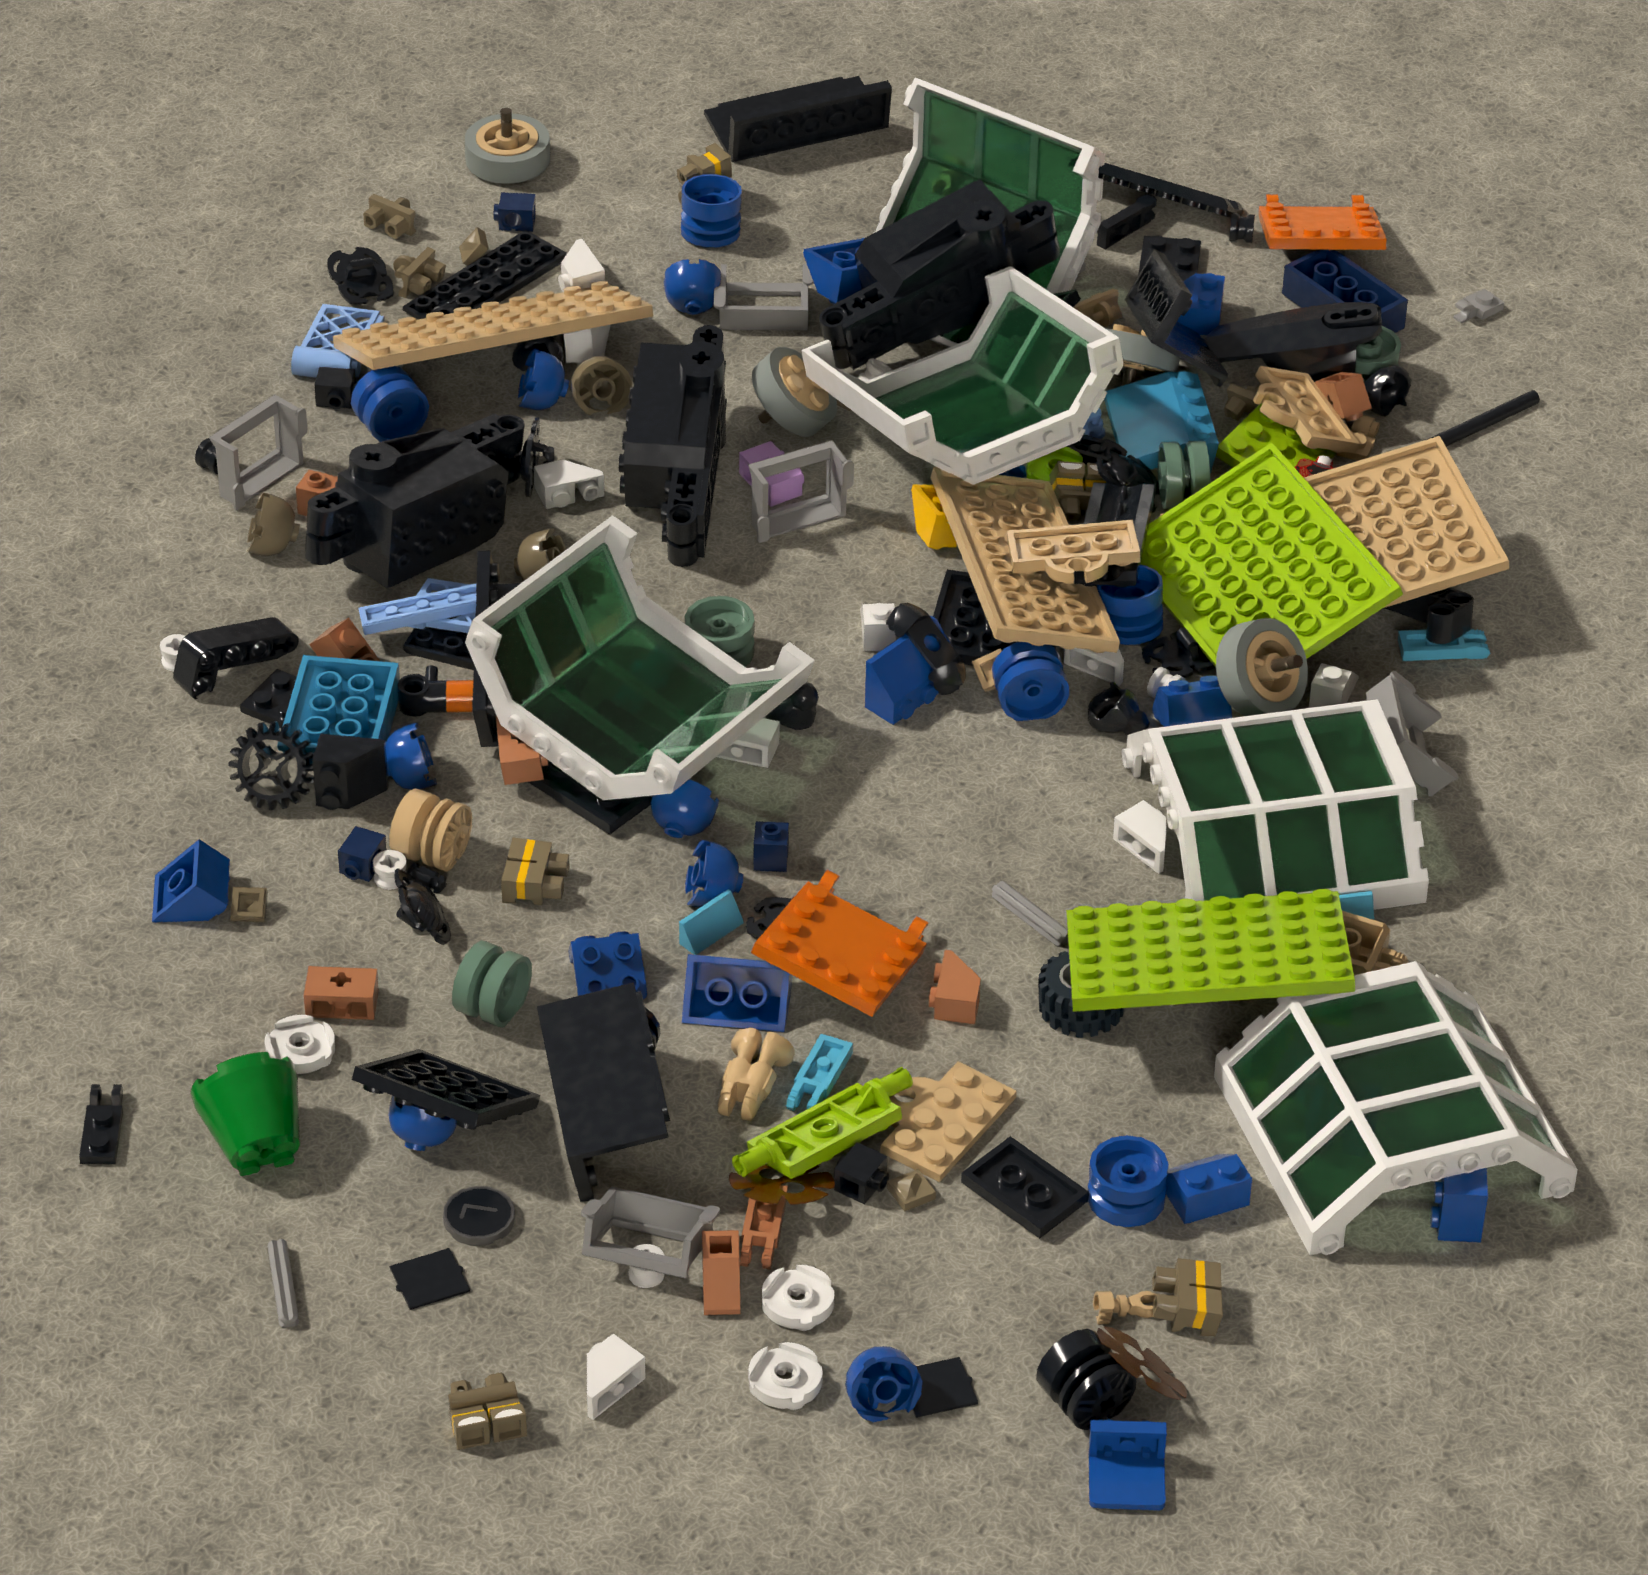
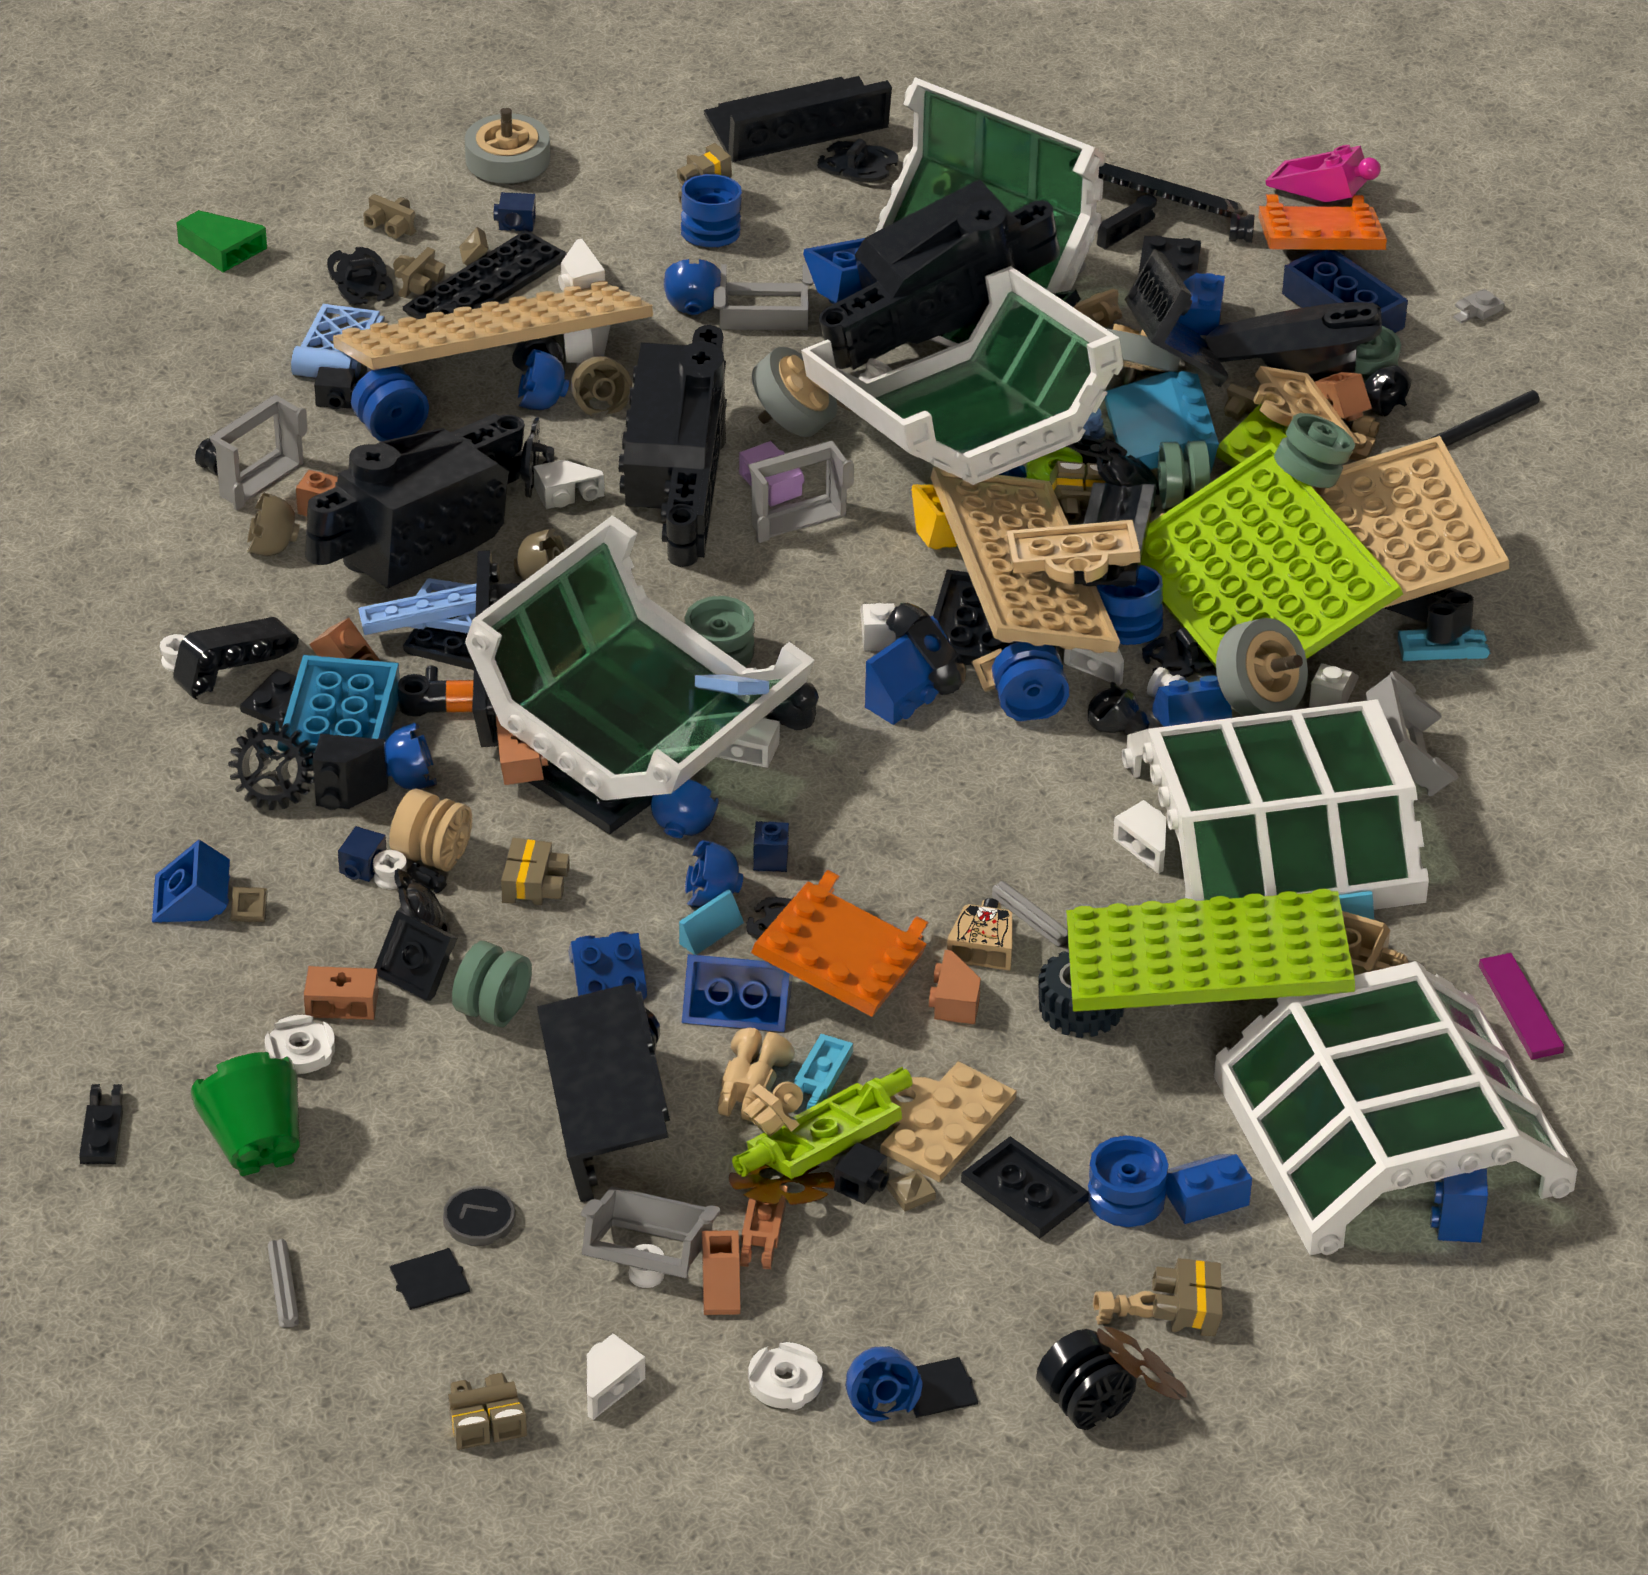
black plate [352,1049,540,1130] -> none
blue cylinder [388,1096,457,1151] -> none
white plate [762,1265,834,1331] -> none
blue bracket [1088,1420,1167,1510] -> none
none -> green slope [176,210,267,272]
none -> black hinge [374,910,458,1001]
none -> light blue tile [695,674,769,695]
none -> tan hips [743,1081,803,1137]
none -> black shield [817,138,898,182]
none -> tan torso [947,898,1012,971]
none -> dark pink slope [1265,145,1381,202]
none -> sand green wheel [1274,413,1355,488]
none -> magenta tile [1479,953,1564,1060]

